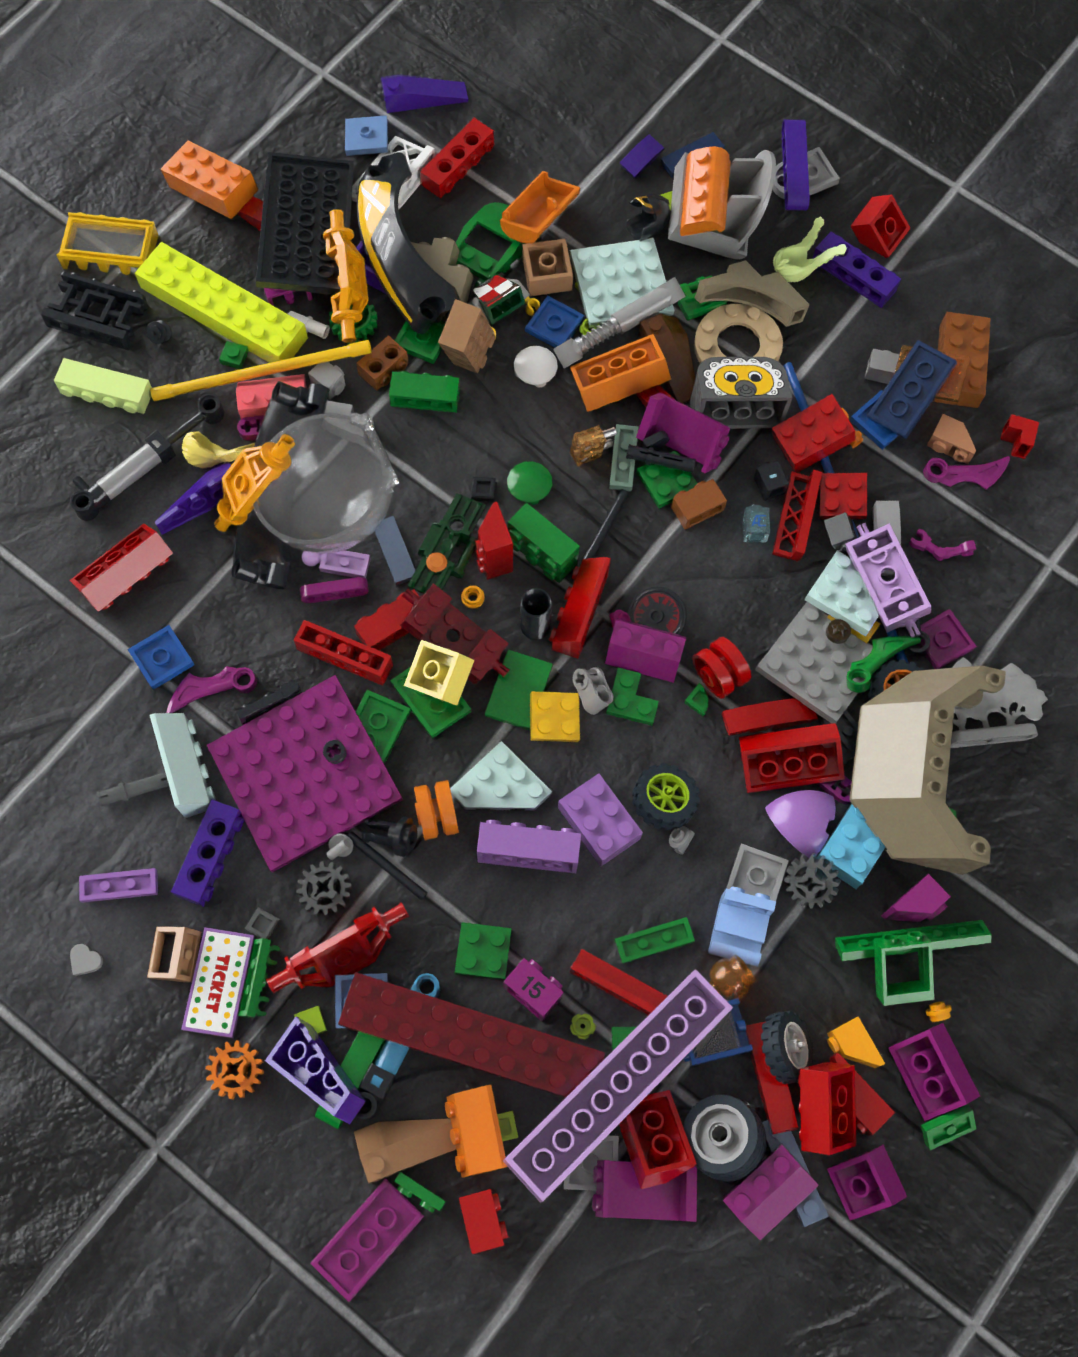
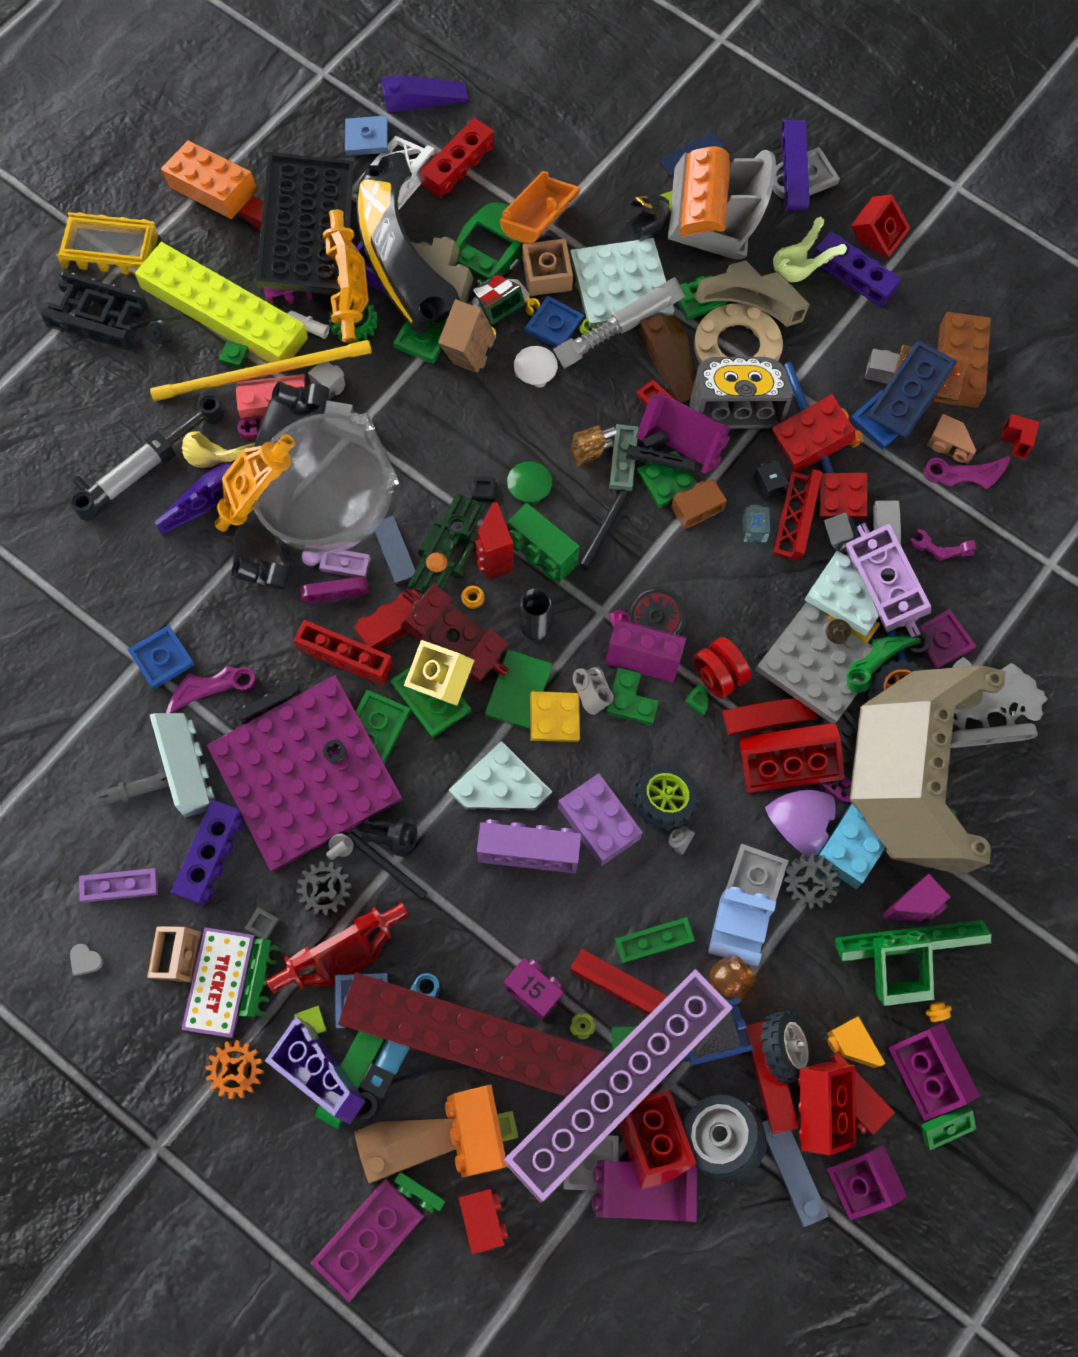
yellowish green brick [54,358,152,414] -> none
slope [70,523,173,612] -> none
dark orange brick [356,335,409,391] -> none
green brick [389,371,460,413] -> none
orange wheel [414,780,459,840] -> none
green plate [455,922,512,980] -> none
red slope [549,557,611,659] -> none
orange slope [570,334,671,412] -> none
dark purple slope [620,134,664,179] -> none
magenta slope [723,1143,819,1240] -> none

